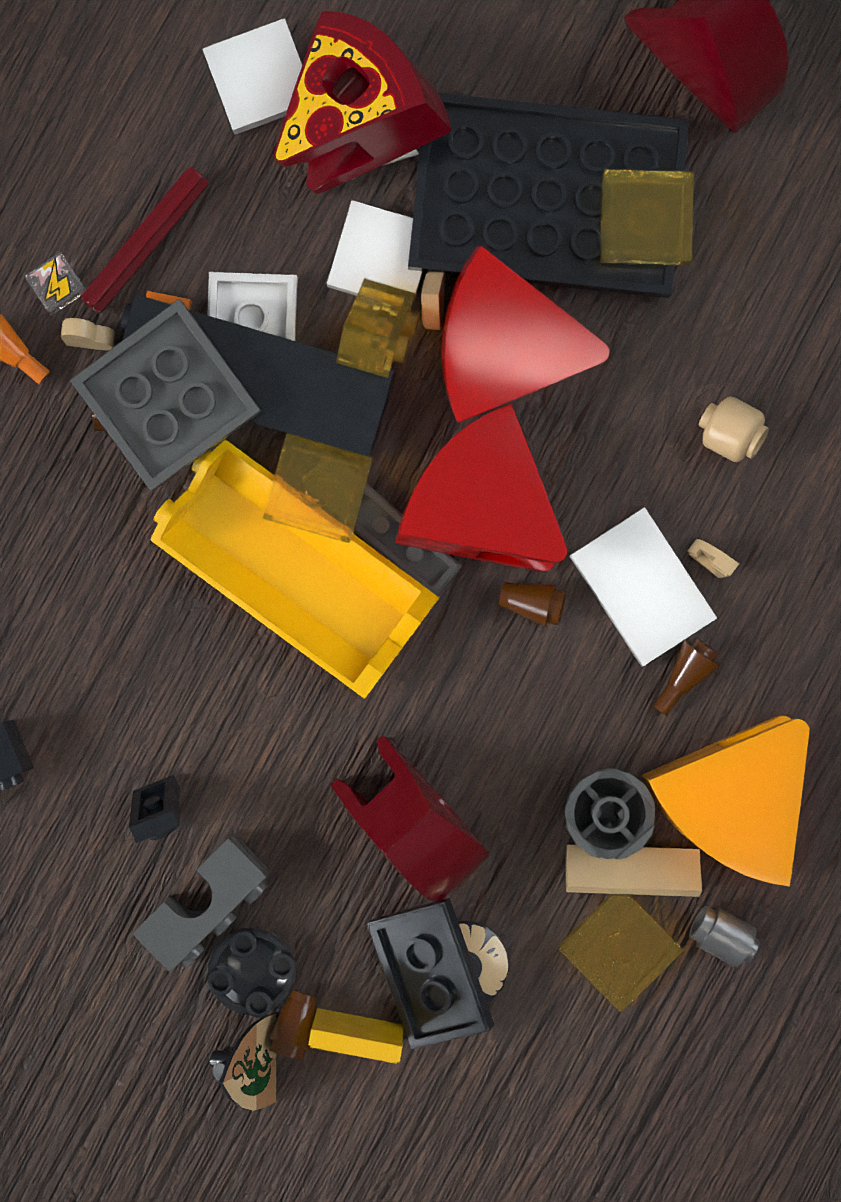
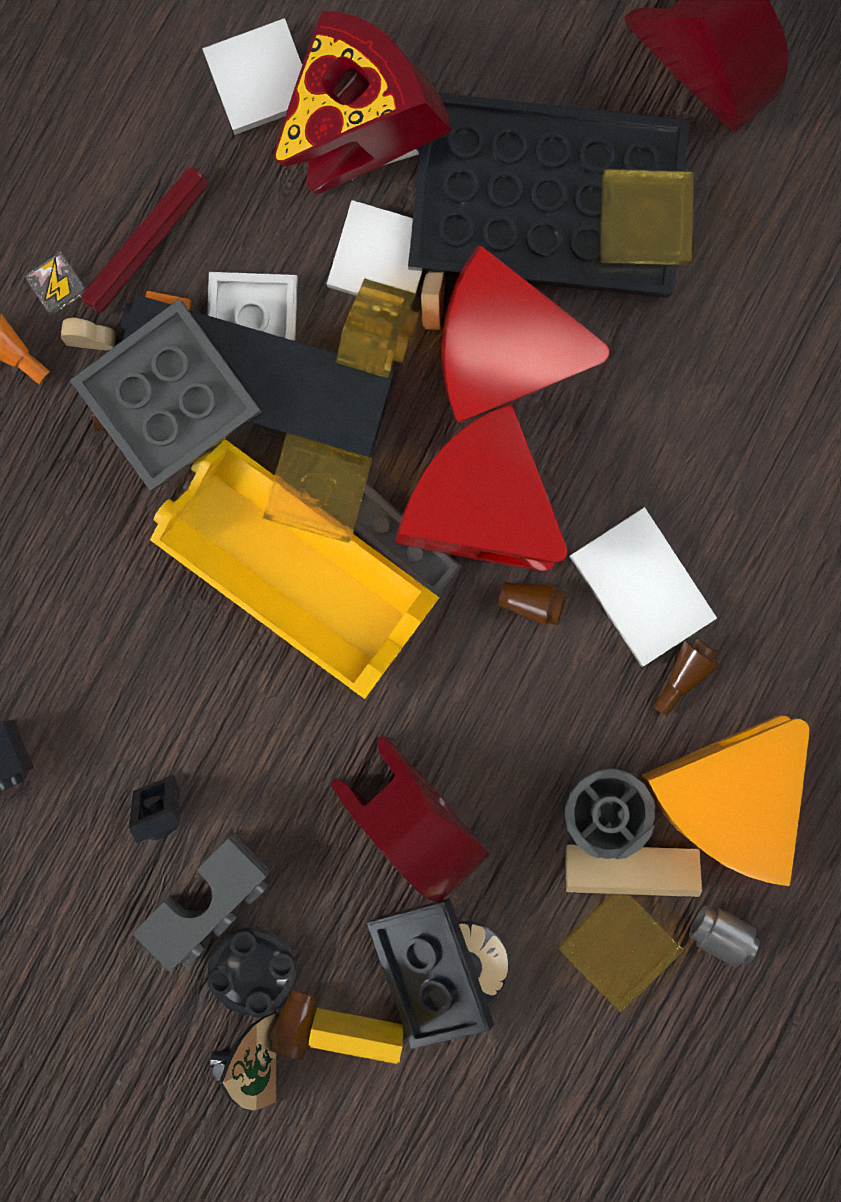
tan tile [687,539,739,578] -> none
tan head [699,396,769,462] -> none

